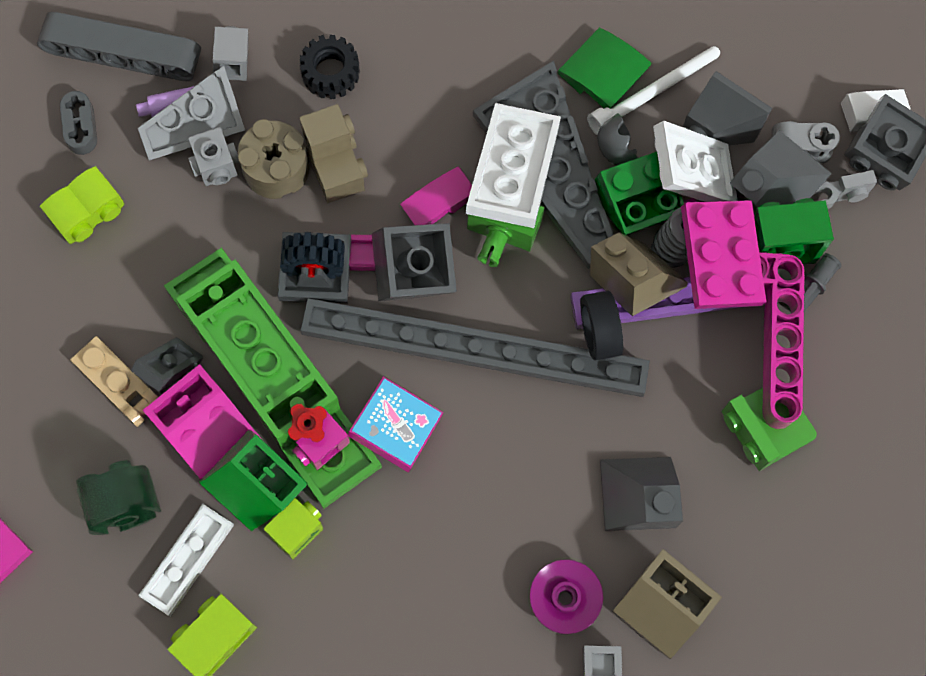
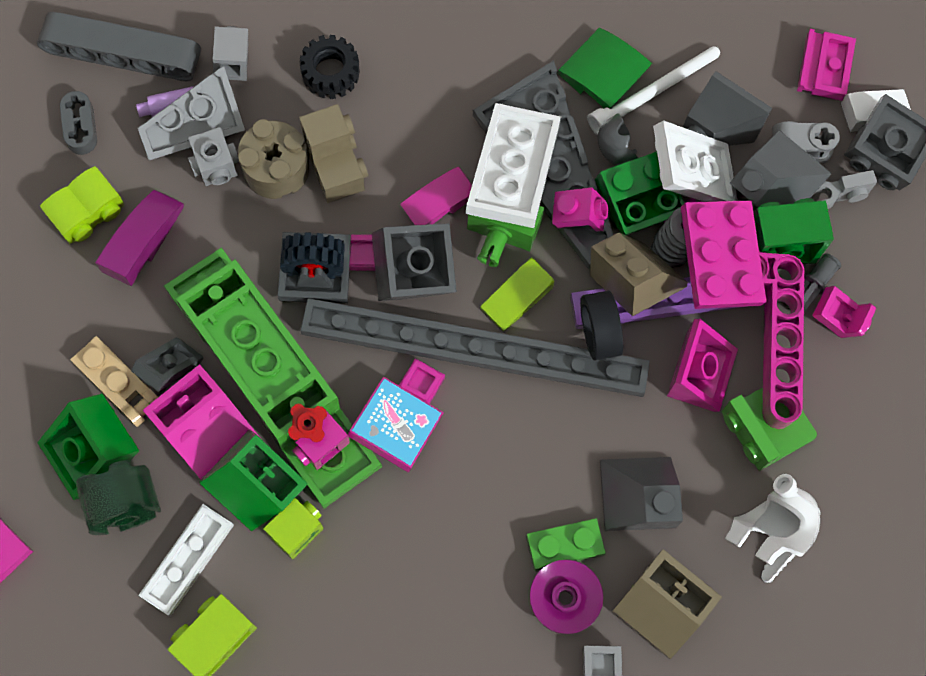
none -> green slope [37,393,139,500]
none -> magenta slope [95,190,184,286]
none -> dark pink tile [399,358,445,404]
none -> lime slope [480,257,555,332]
none -> bright green plate [526,518,606,571]
none -> dark pink bracket [552,187,608,232]
none -> dark pink slope [667,319,738,412]
none -> white piece [725,474,821,583]
none -> dark pink plate [797,29,856,101]
none -> dark pink bracket [812,286,876,338]

